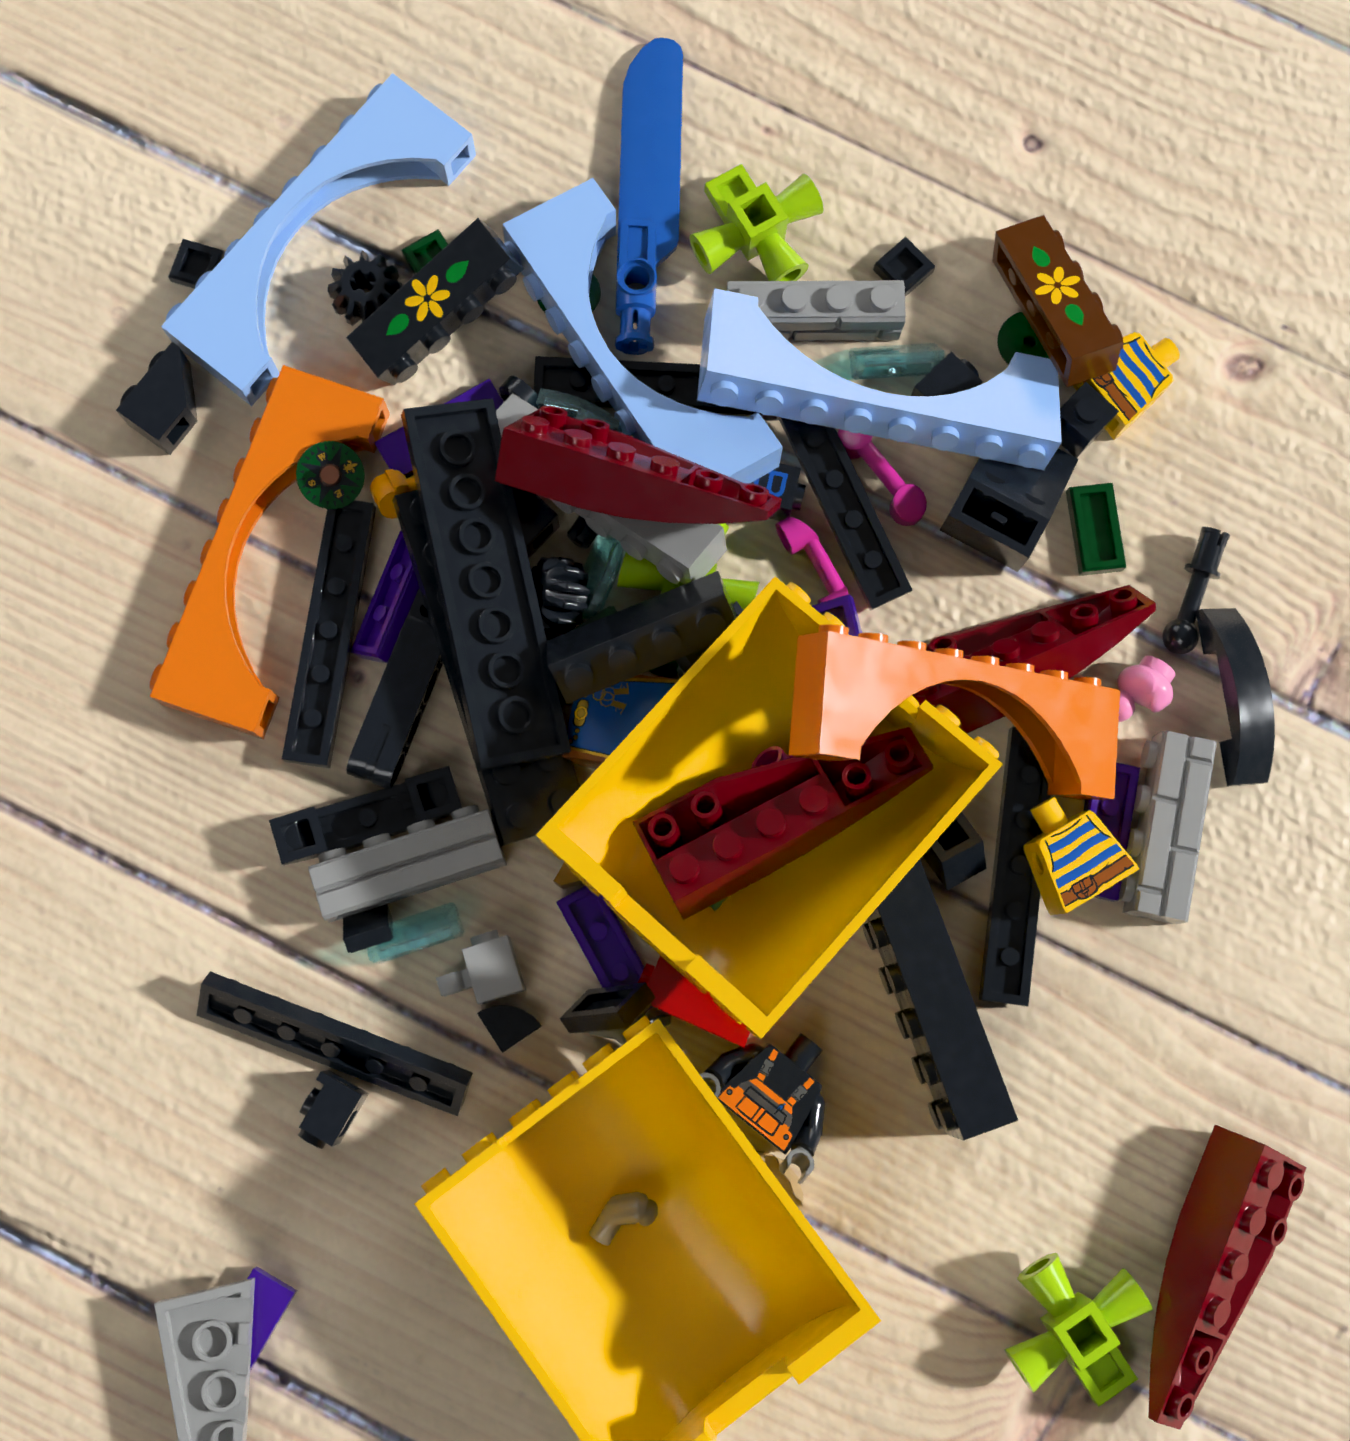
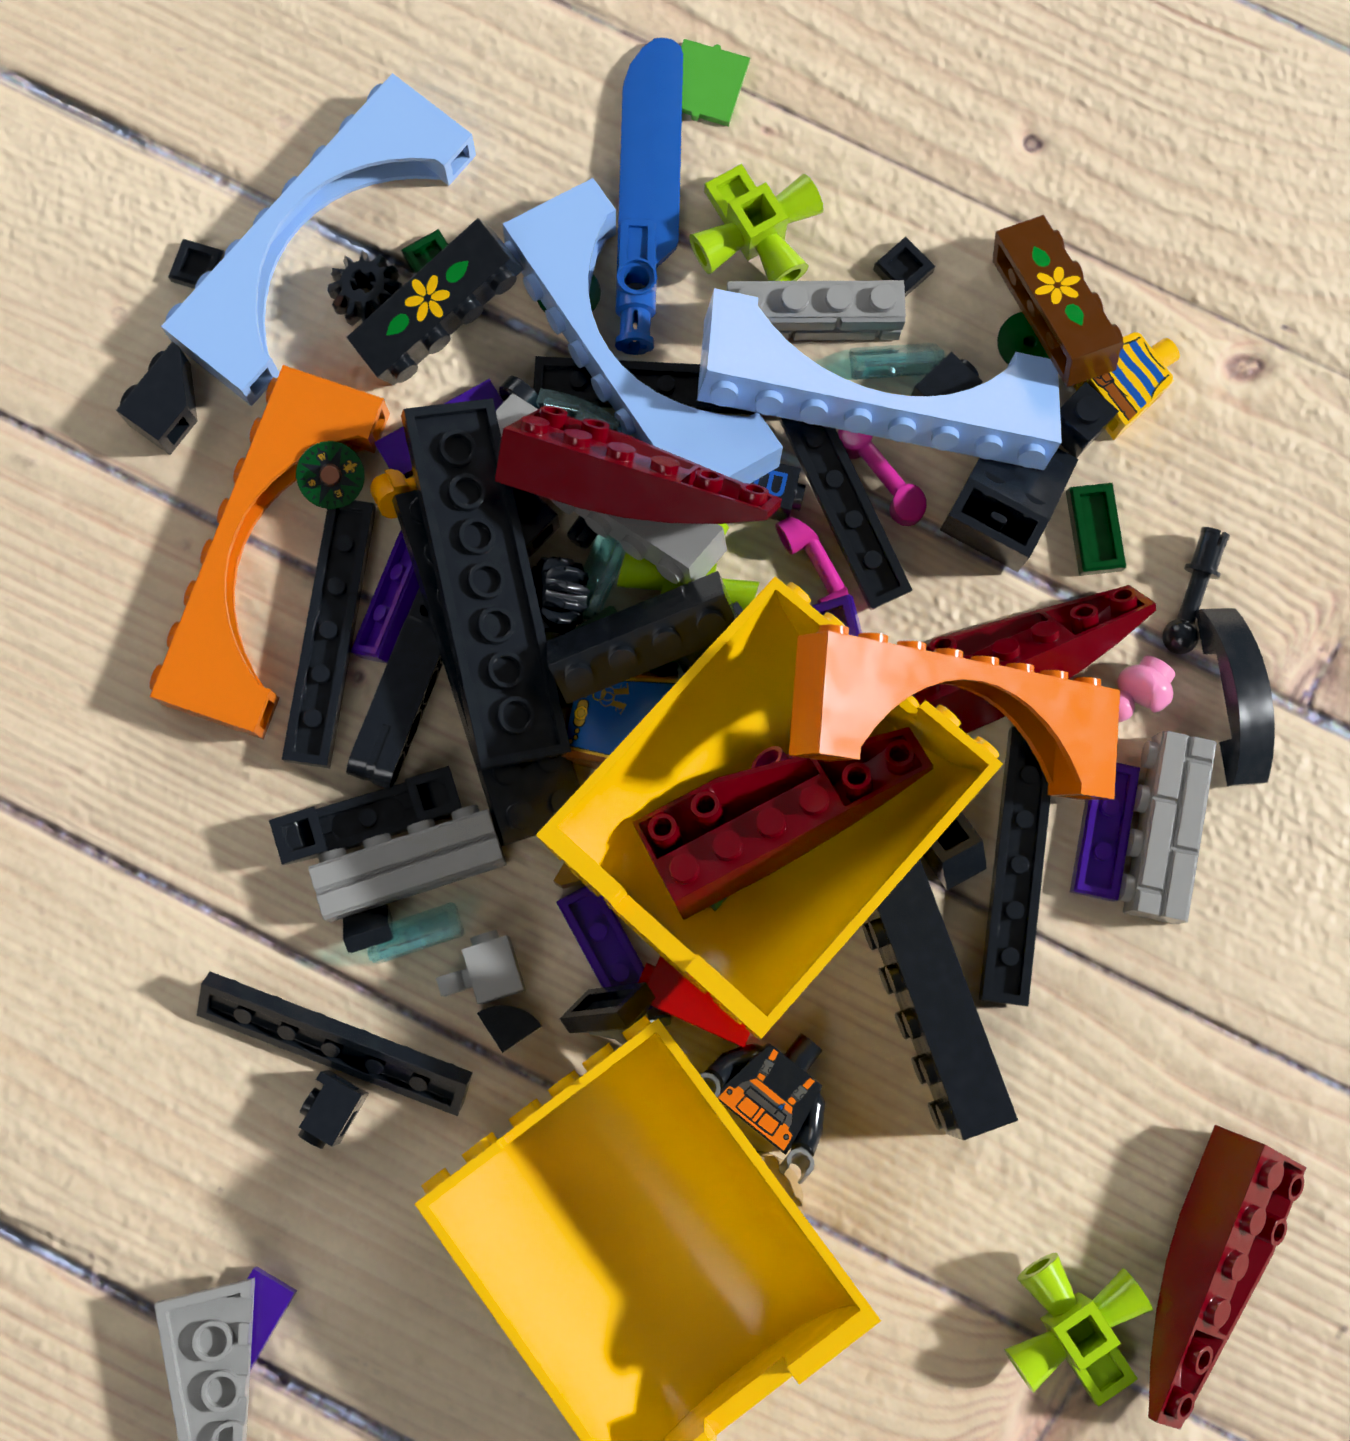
dark tan arm [589,1192,658,1246] -> none
torso [1024,796,1139,916] -> none
none -> bright green piece [681,39,750,127]

